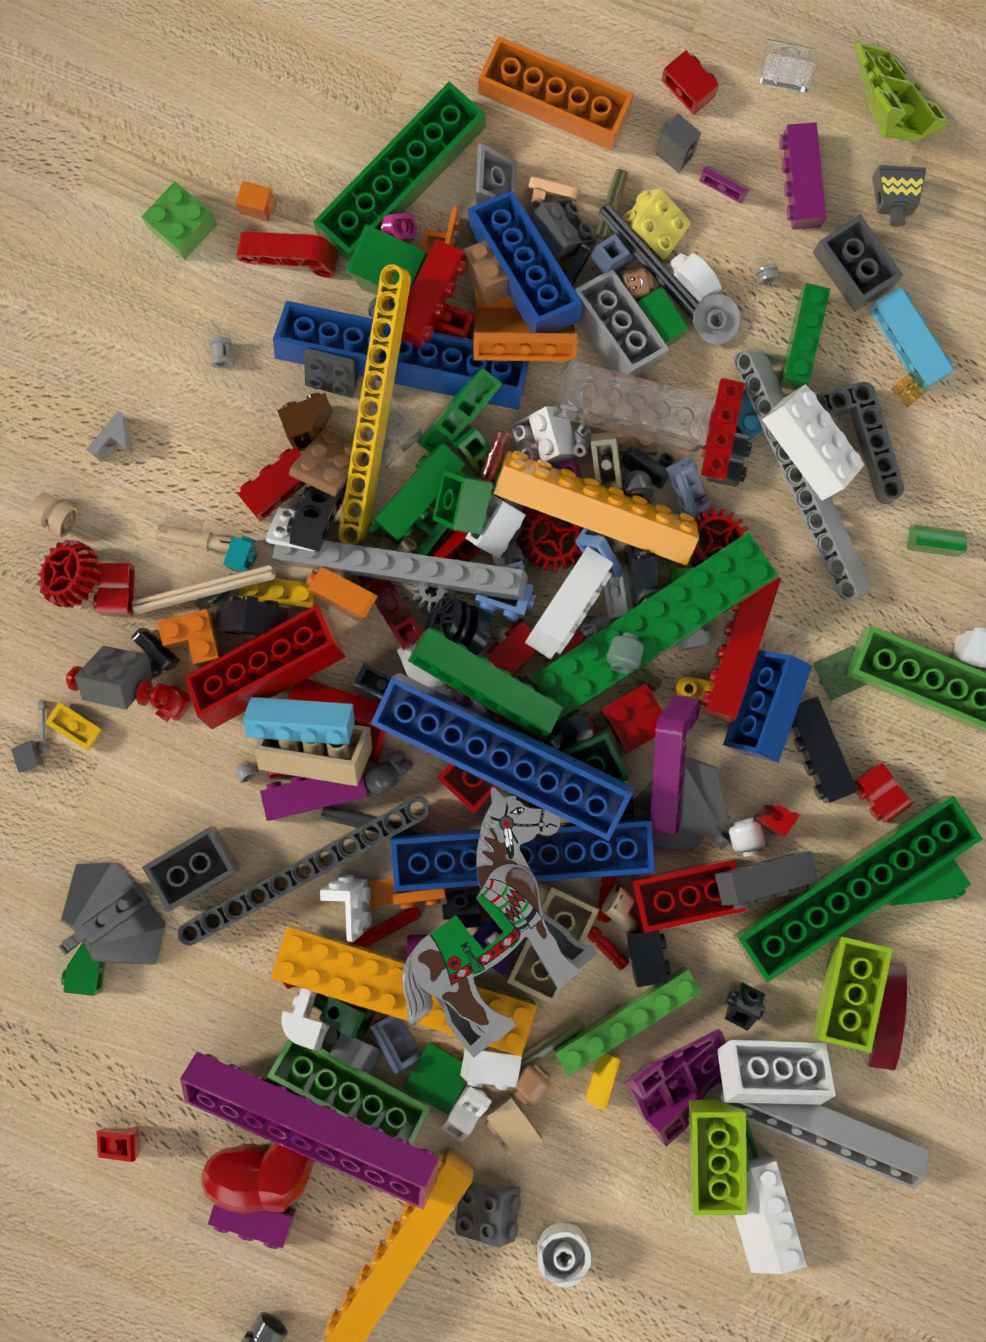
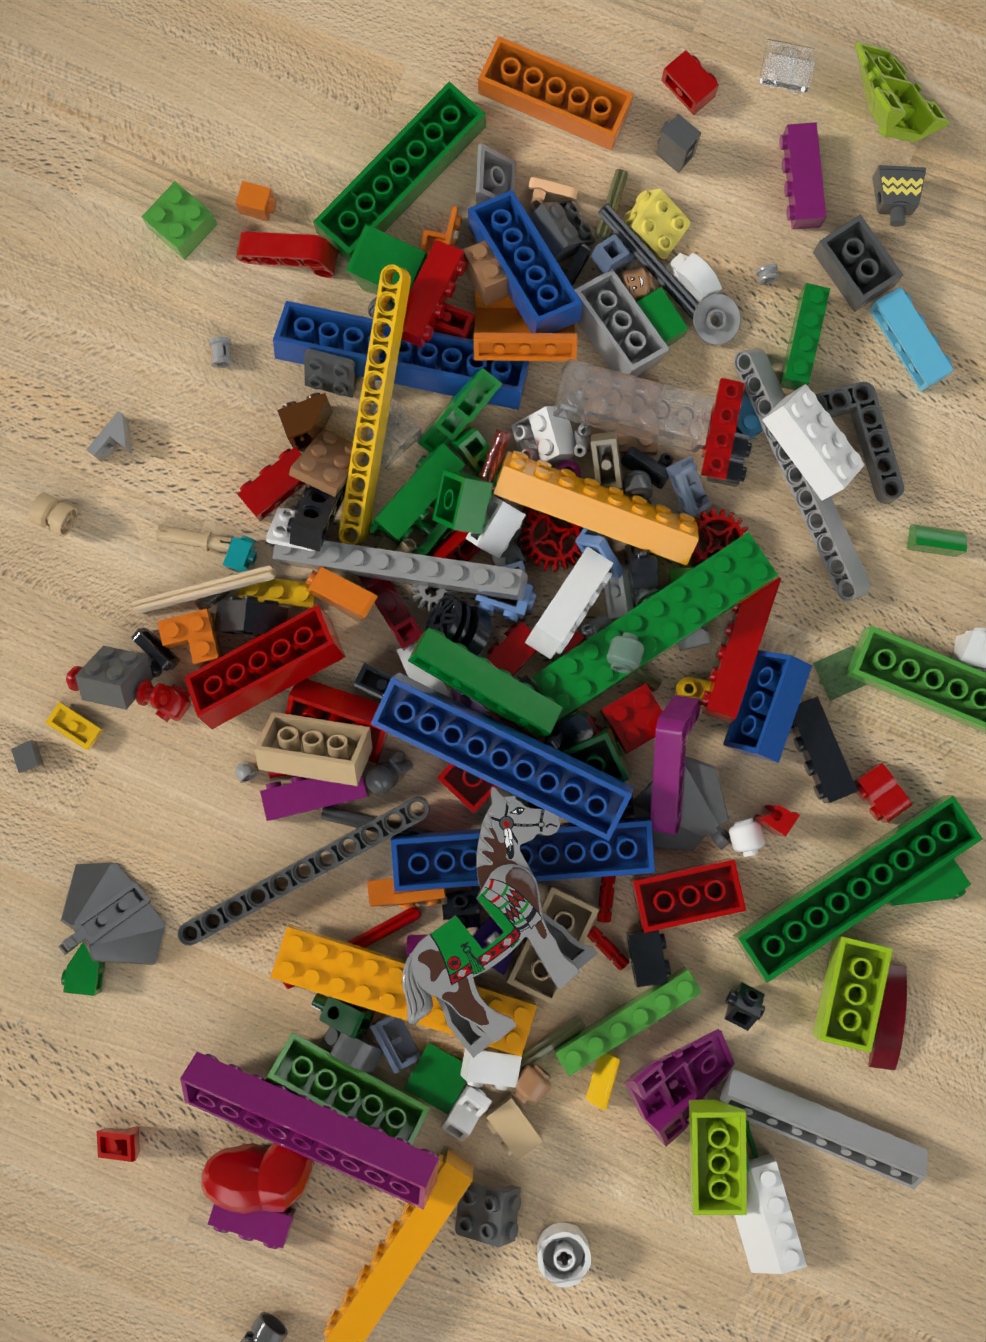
red gear [37,540,101,608] -> none
light grey hinge [38,700,49,753] -> none
red brick [93,563,135,616] -> none
dark grey brick [142,826,241,912] -> none
medium azure brick [243,697,355,745] -> none
white brick [282,988,328,1051] -> none
white bracket [320,874,372,942] -> none
dark pink plate [381,213,417,240] -> none
tan piece [601,883,639,932] -> none
magenta slope [699,166,750,204] -> none
dark grey brick [715,851,818,909] -> none
white brick [717,1040,836,1105] -> none
clear yellow wheel [891,372,927,408] -> none

